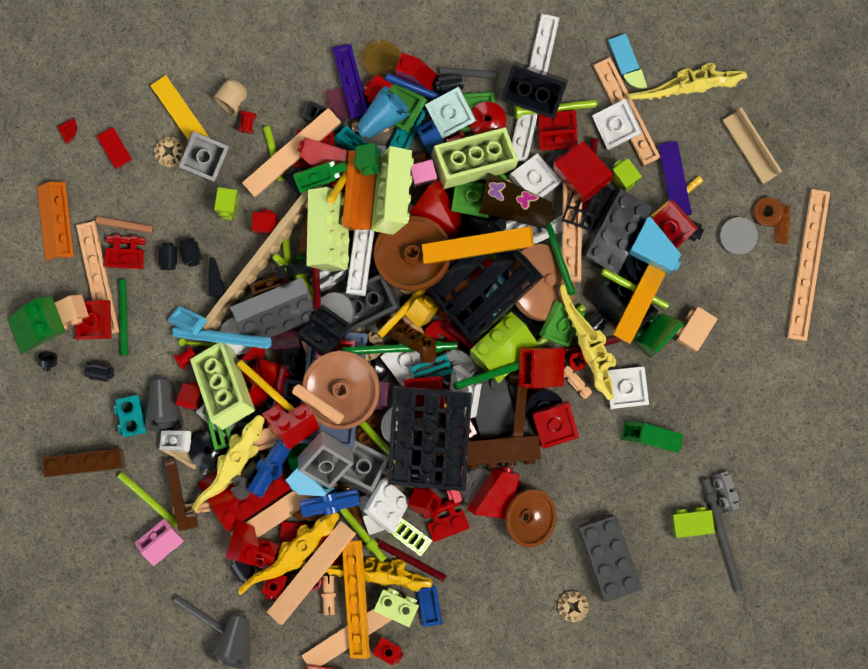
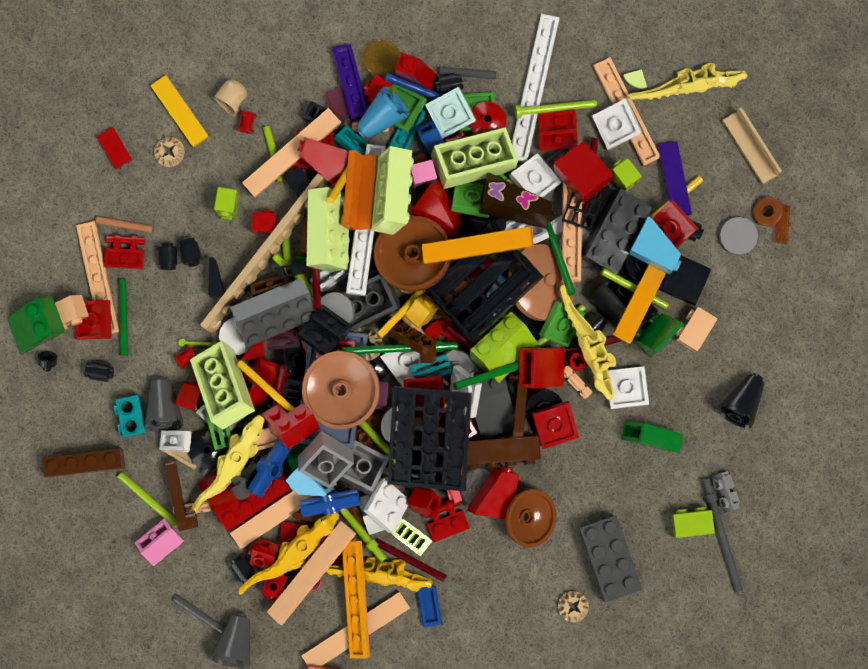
orange panel [37,182,74,261] -> none
red tile [58,118,77,144] -> none
medium azure tile [168,305,207,336] -> none
medium azure axle [172,327,272,349] -> none
light grey brick [178,131,229,182] -> none
red slope [225,520,259,566] -> none
light nougat axle [292,384,344,424] -> none
green hinge [293,160,347,193] -> none
light nougat pin [321,575,336,615] -> none
green brick [354,143,381,176] -> none
red brick [372,636,404,666] -> none
yellowish green brick [374,587,419,627] -> none
black slope [501,61,568,119] -> none
medium azure tile [608,34,639,76] -> none
light nougat tile [787,189,830,341] -> none
none -> black slope [660,255,711,306]
none -> black cone [717,373,765,428]

